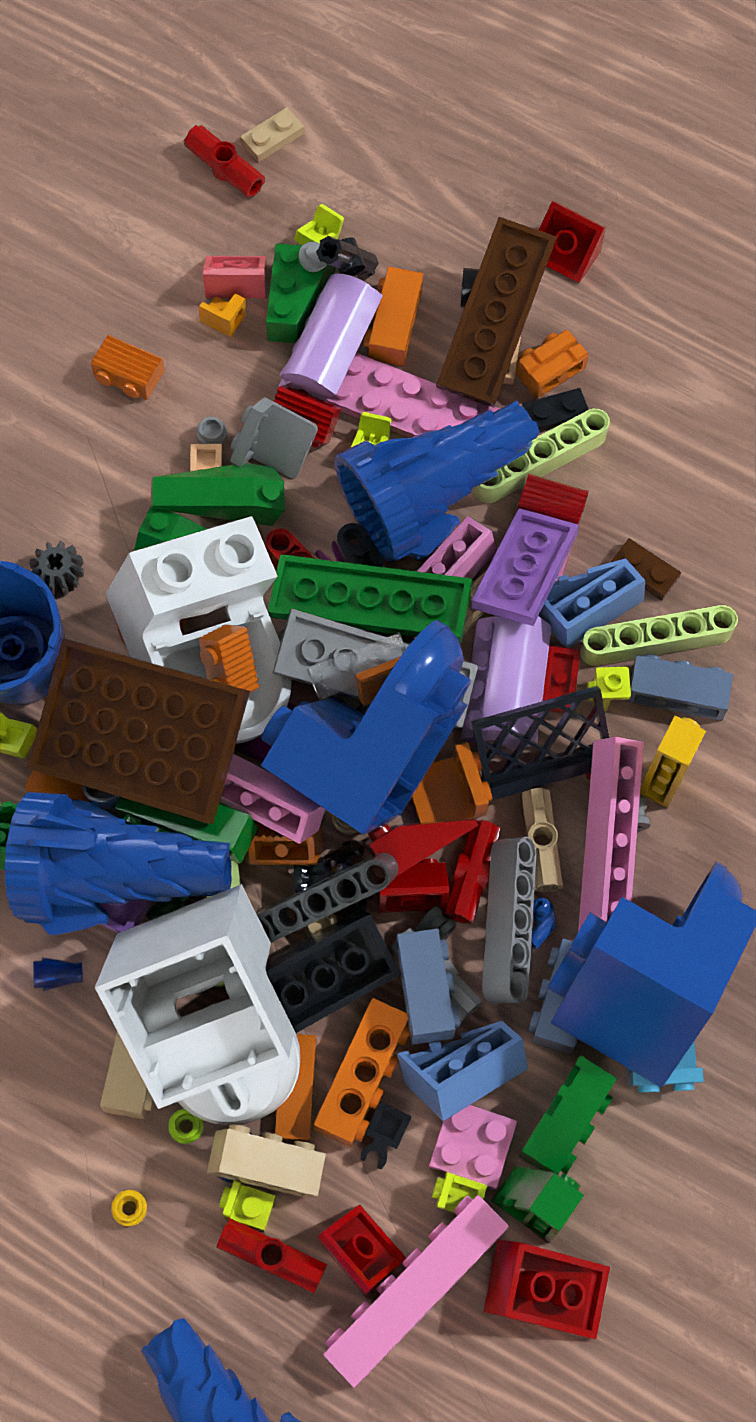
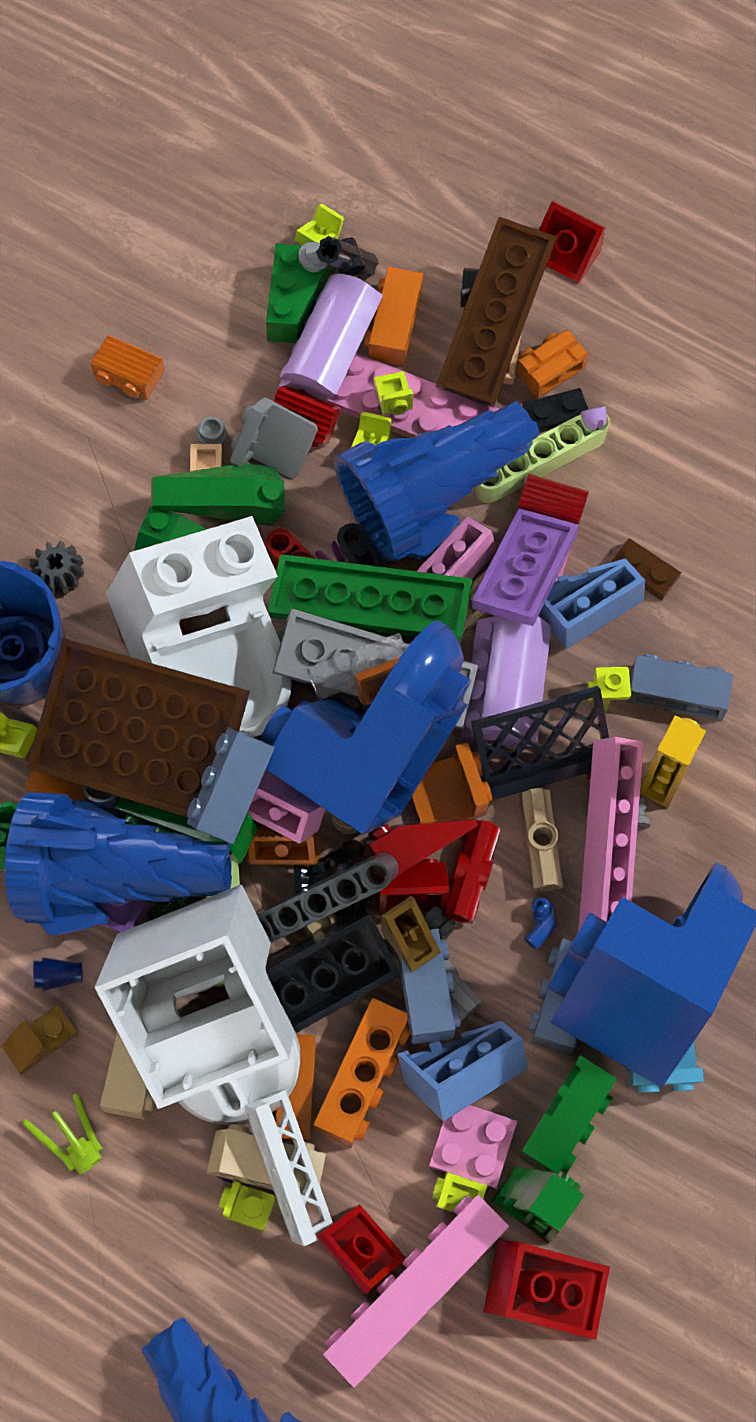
yellow plate [111,1190,147,1227] -> none
lime plate [168,1108,204,1144] -> none
red piece [184,125,265,198] -> none
light orange panel [198,294,247,337] -> none
orange brick [199,625,260,693] -> none
coral slope [203,256,266,298] -> none
red piece [216,1218,327,1294] -> none
tan plate [240,107,305,163] -> none
black plate [360,1101,412,1169] -> none
light grey beam [482,837,536,1004] -> none
red plate [542,646,581,713] -> none
yellowish green beam [580,605,738,666] -> none
none -> pearl gold slope [1,1005,79,1075]
none -> lime plant [22,1094,103,1175]
none -> sand blue brick [187,727,275,844]
none -> white fence [244,1089,333,1246]
none -> neon yellow bracket [374,371,414,415]
none -> pearl gold slope [381,896,441,972]
none -> lavender hinge [581,406,607,431]

